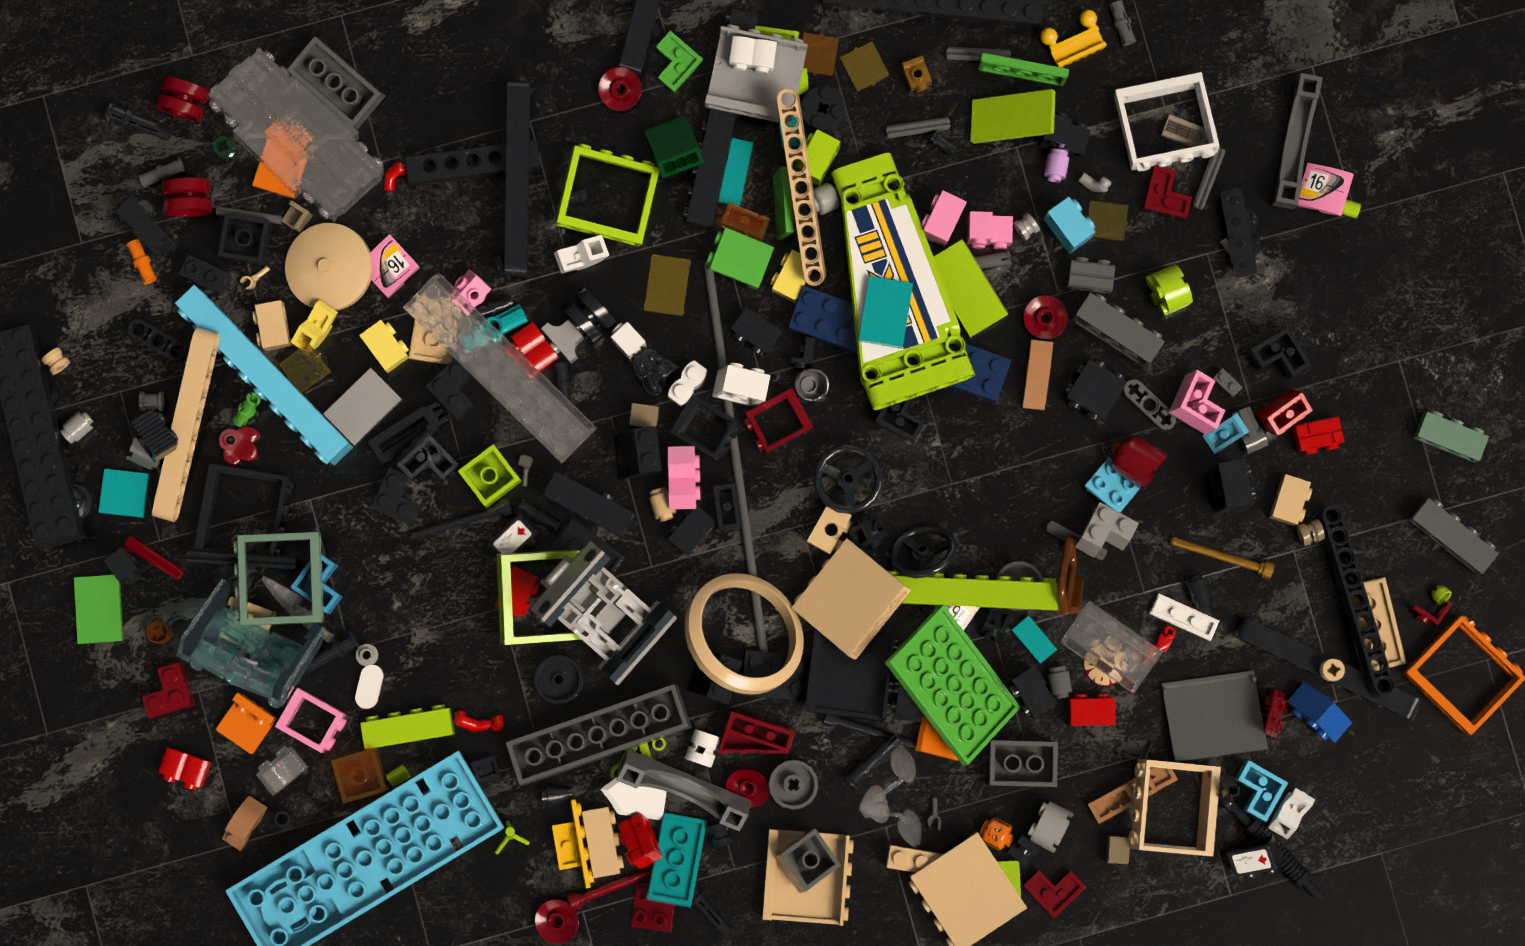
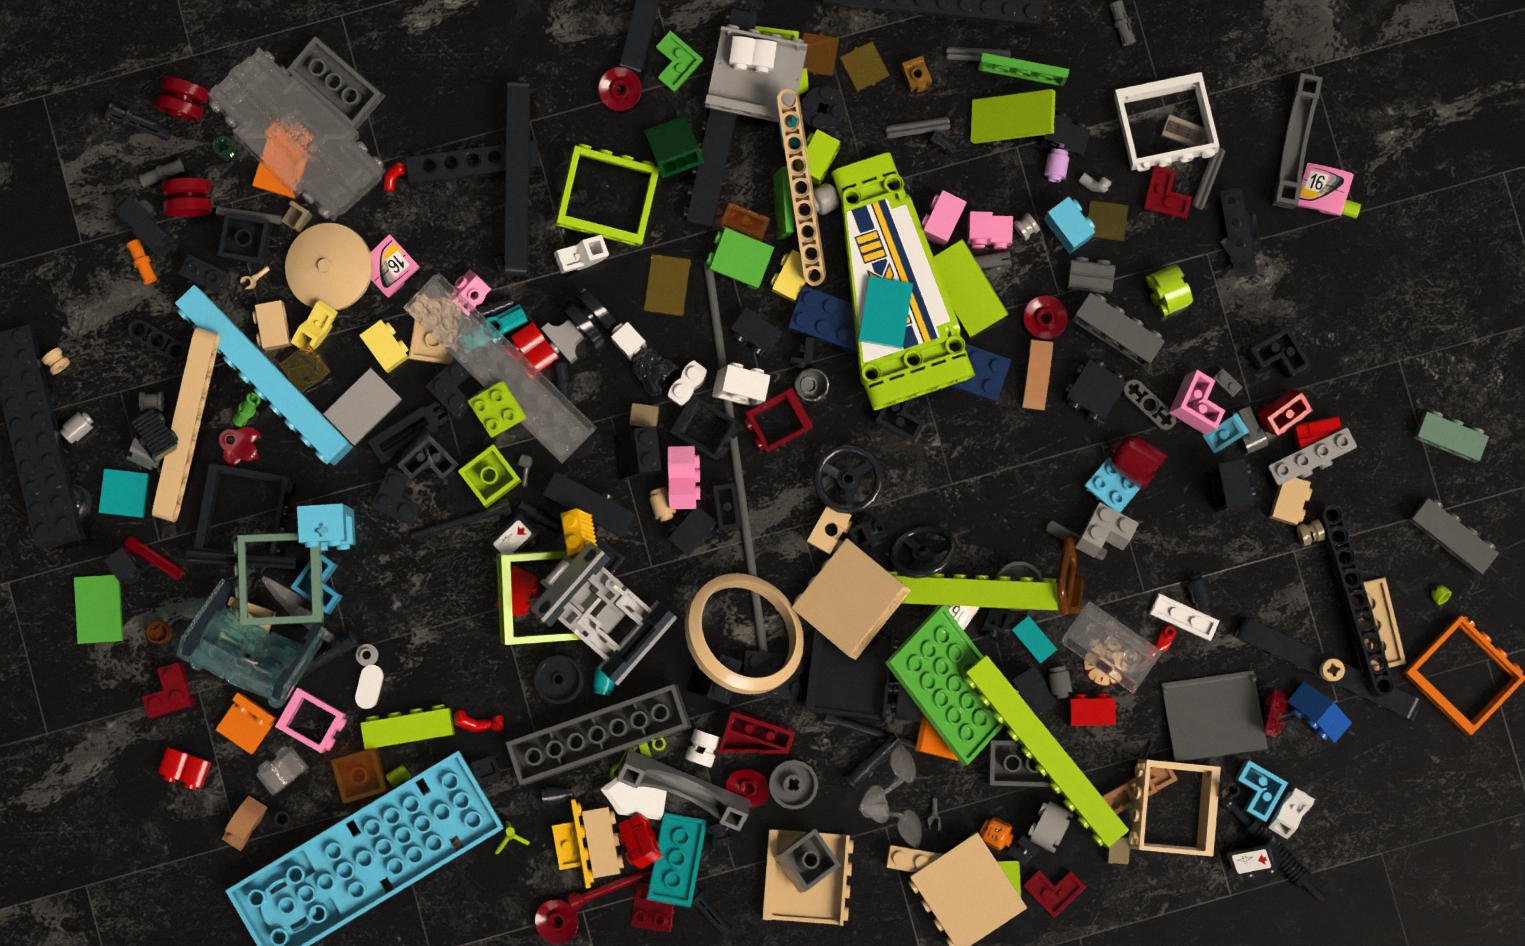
teal tile [718,138,753,207] -> none
yellow gear [1040,10,1106,68] -> none
pearl gold piece [1170,537,1275,580] -> none
dark red bracket [1409,601,1452,626] -> none
none -> medium azure plate [297,504,356,551]
none -> lime bracket [468,381,526,438]
none -> yellow brick [561,508,597,559]
none -> teal brick [592,662,615,696]
none -> lime brick [963,655,1129,848]
none -> light grey bracket [1268,428,1357,485]

